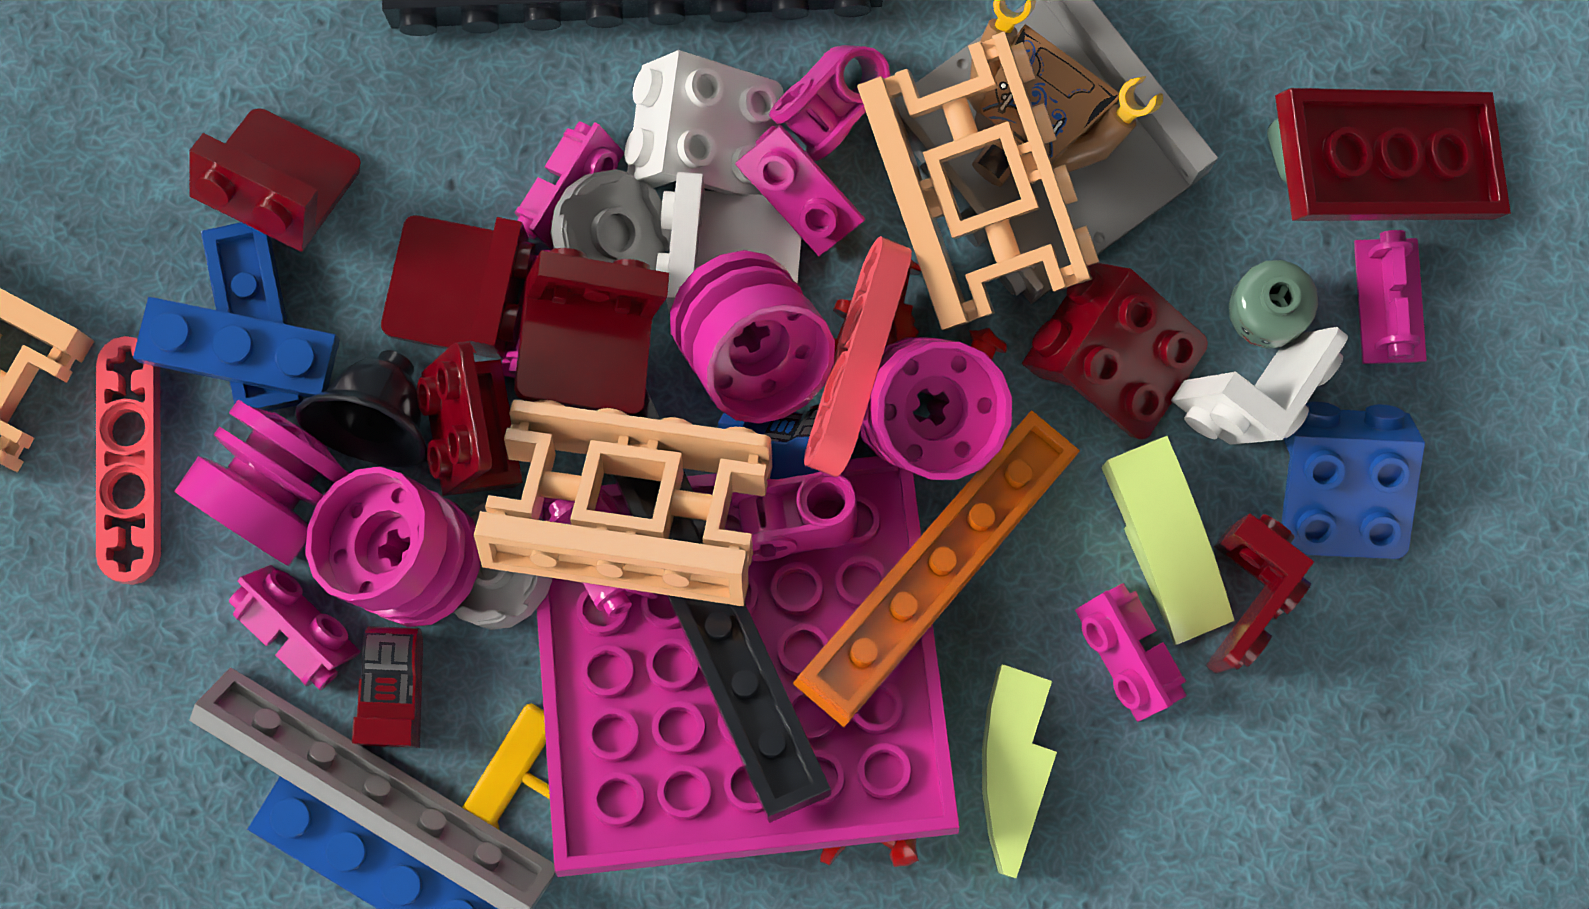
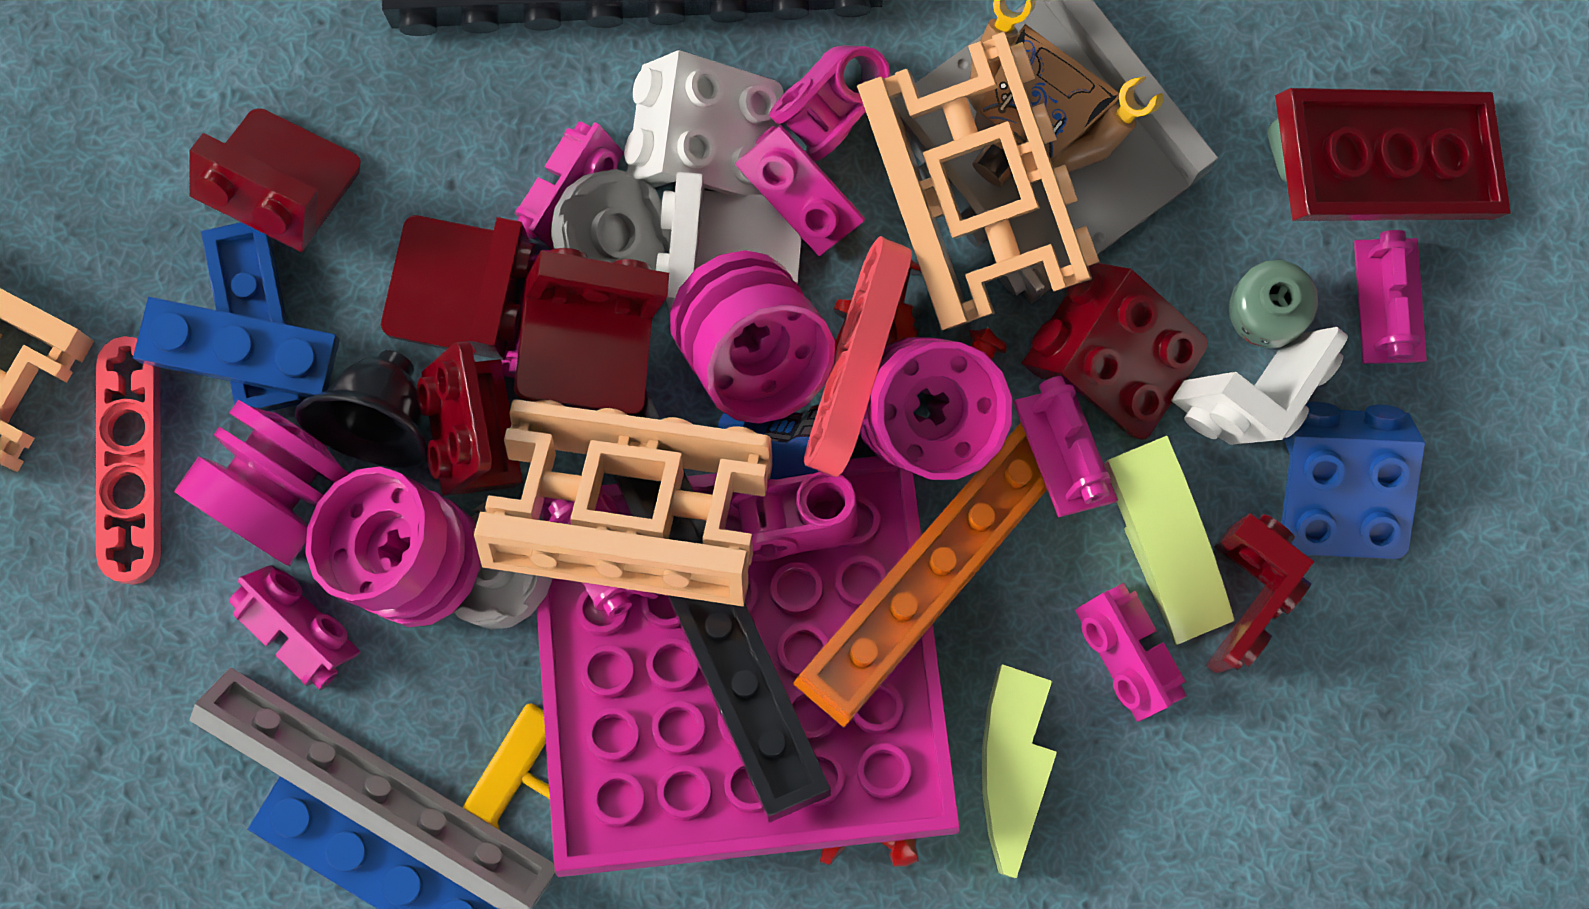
leg [352,626,423,748] -> none
none -> dark pink hinge [1013,376,1118,517]

